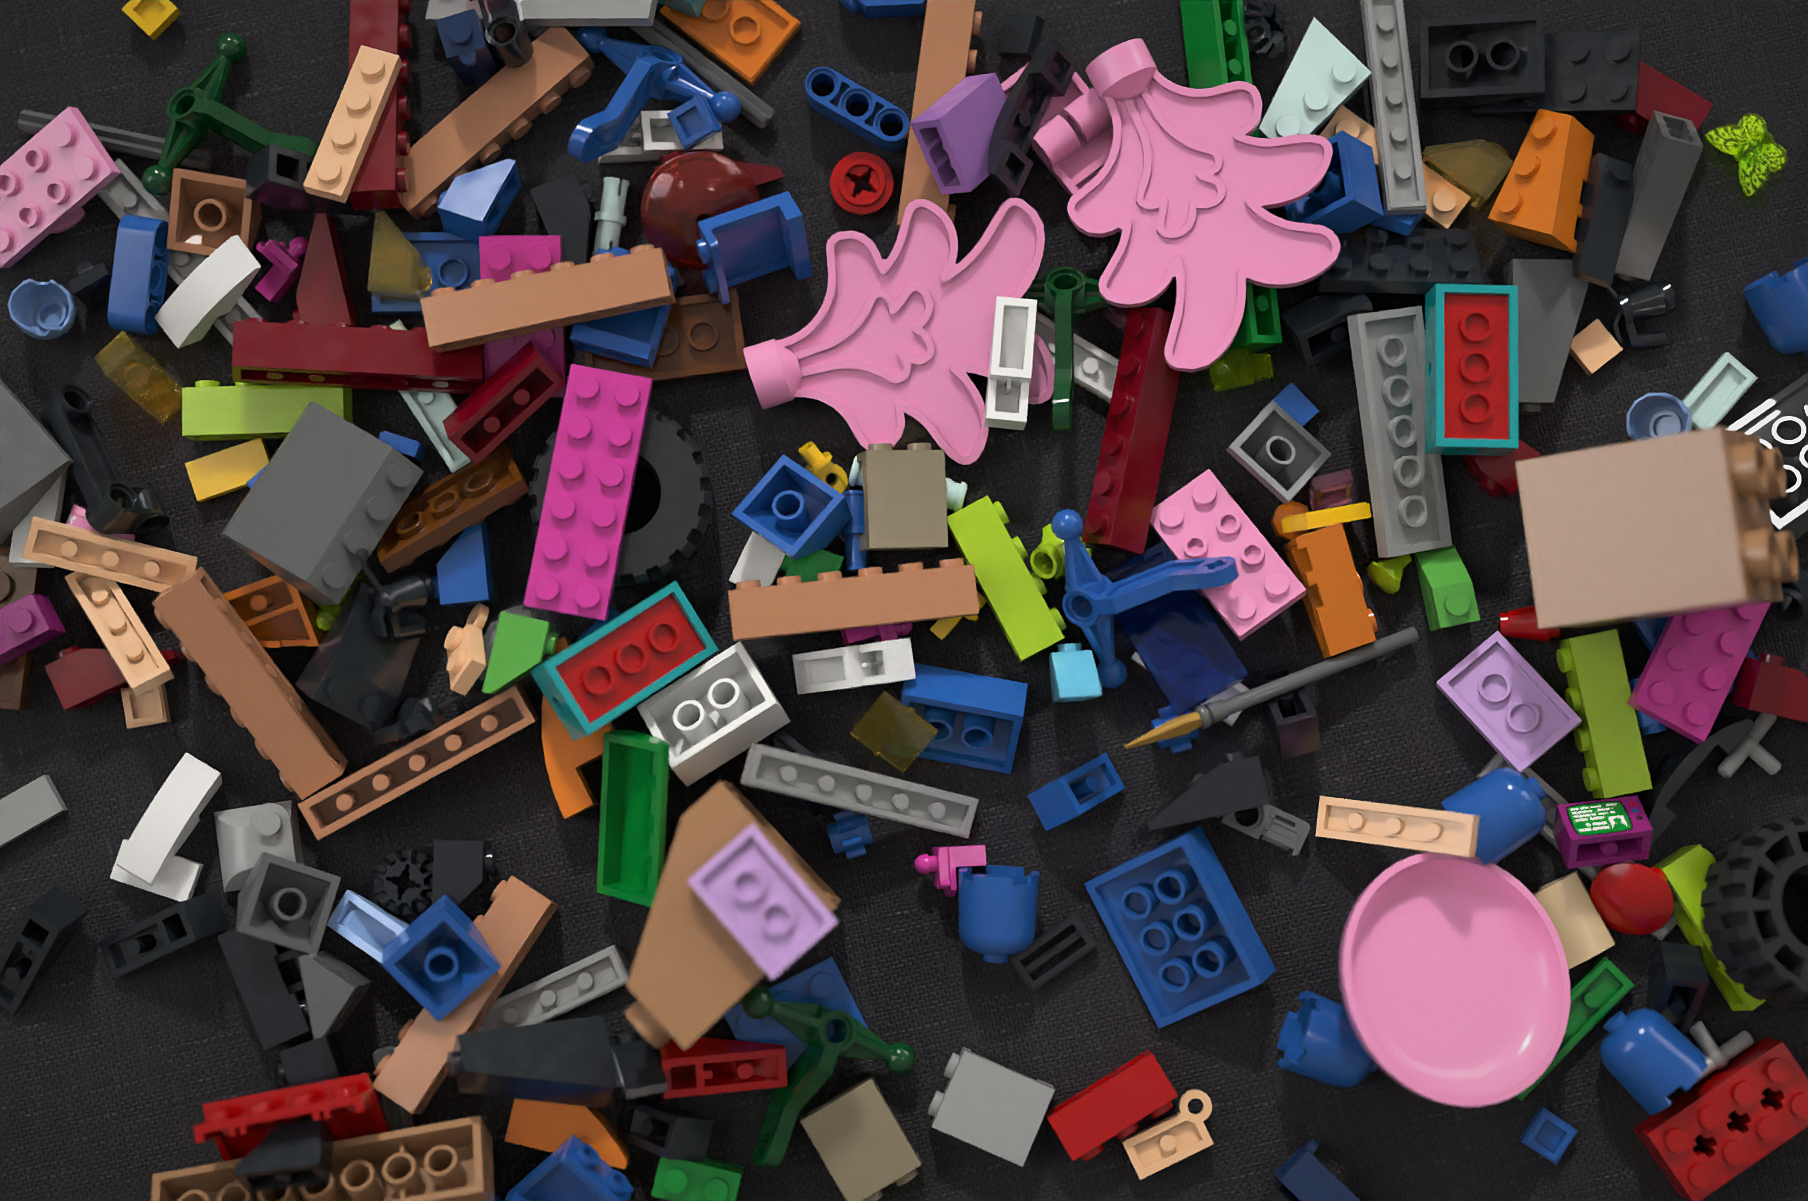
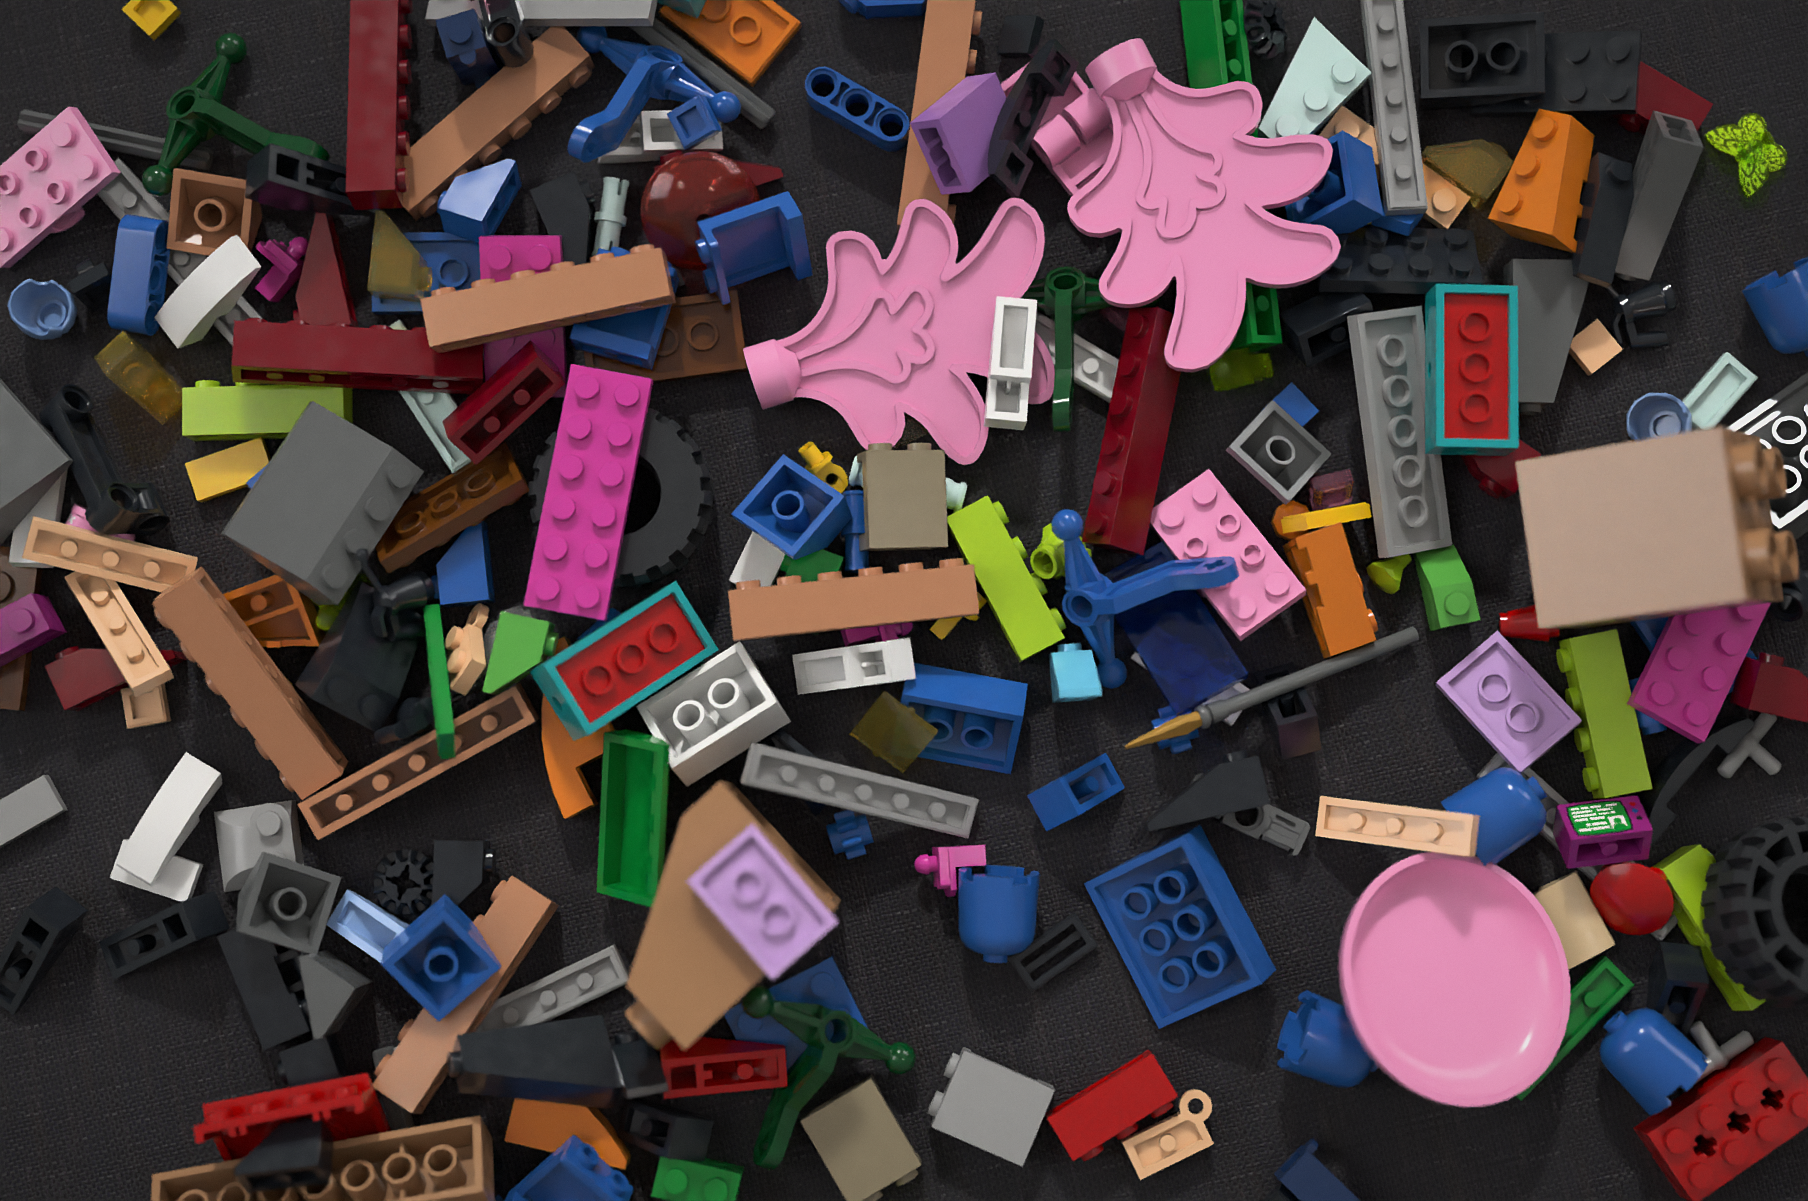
light nougat plate [303,45,402,203] -> none
blue tile [379,431,427,462] -> none
red gear [830,152,894,217] -> none
blue tile [1519,1106,1578,1165] -> none
none -> green tile [423,604,455,759]

